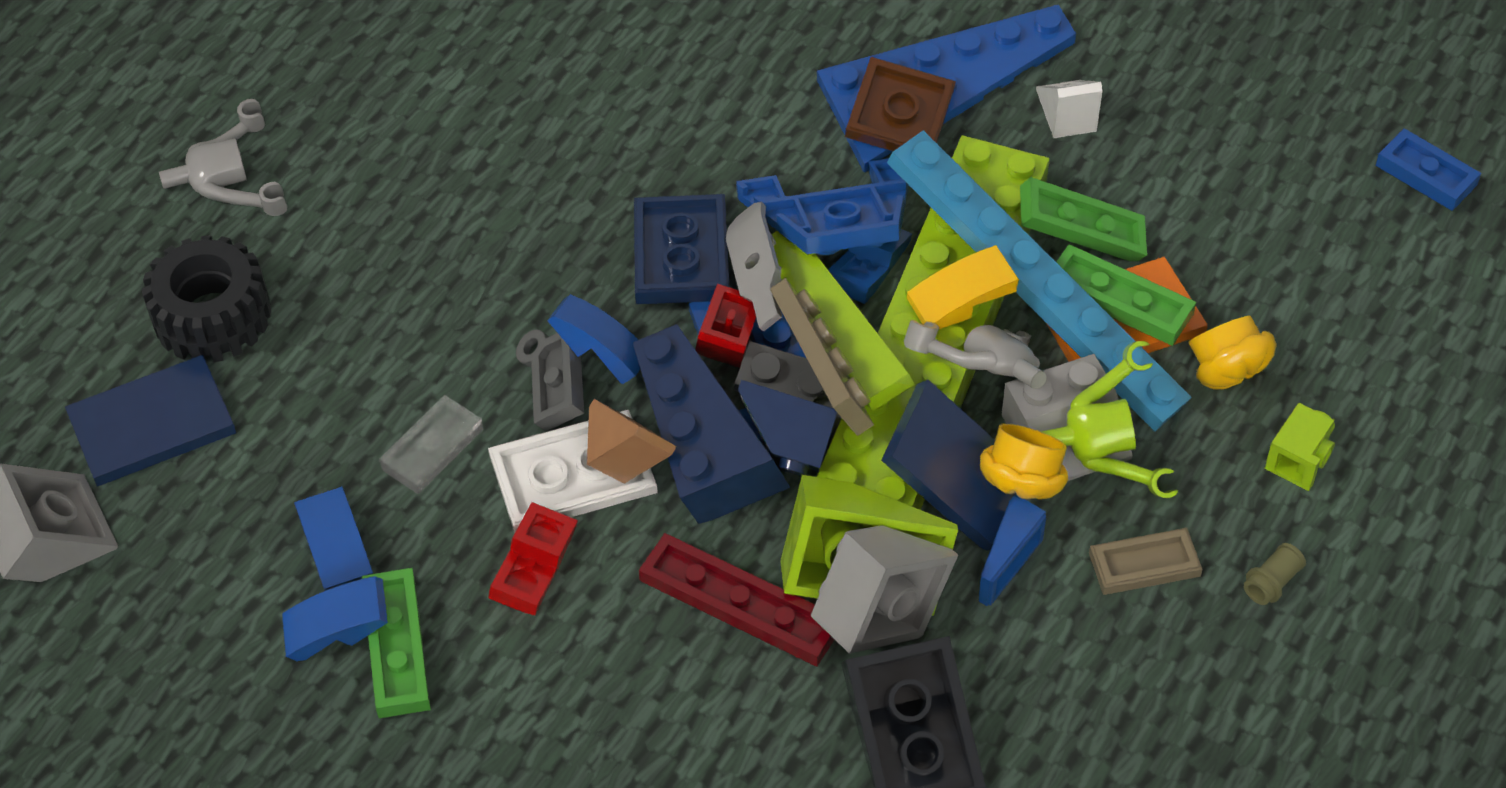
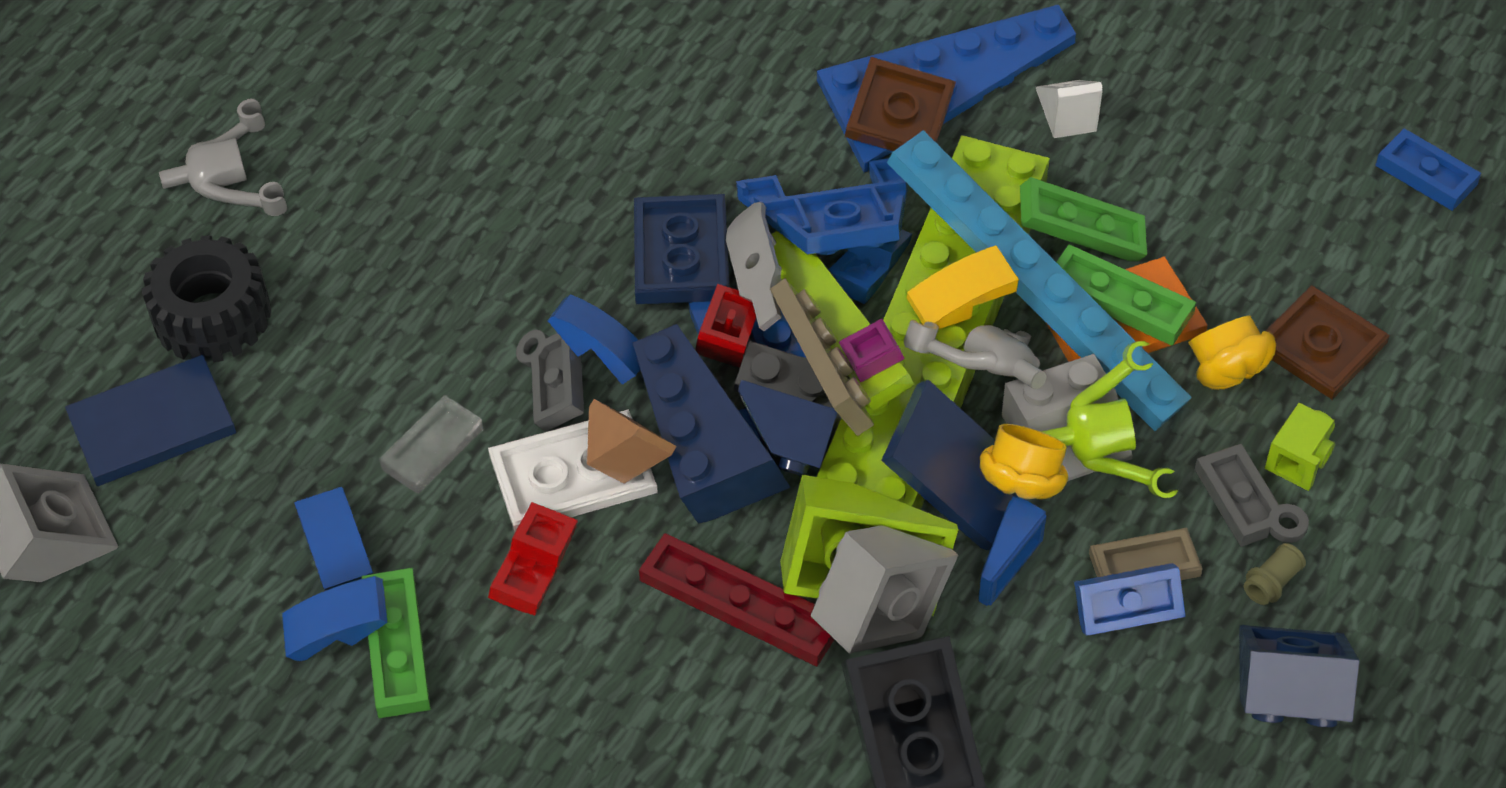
none -> magenta tile [839,319,905,382]
none -> plate [1074,563,1186,636]
none -> dark grey hinge [1195,444,1309,547]
none -> slope [1239,625,1359,727]
none -> reddish brown tile [1266,285,1390,400]

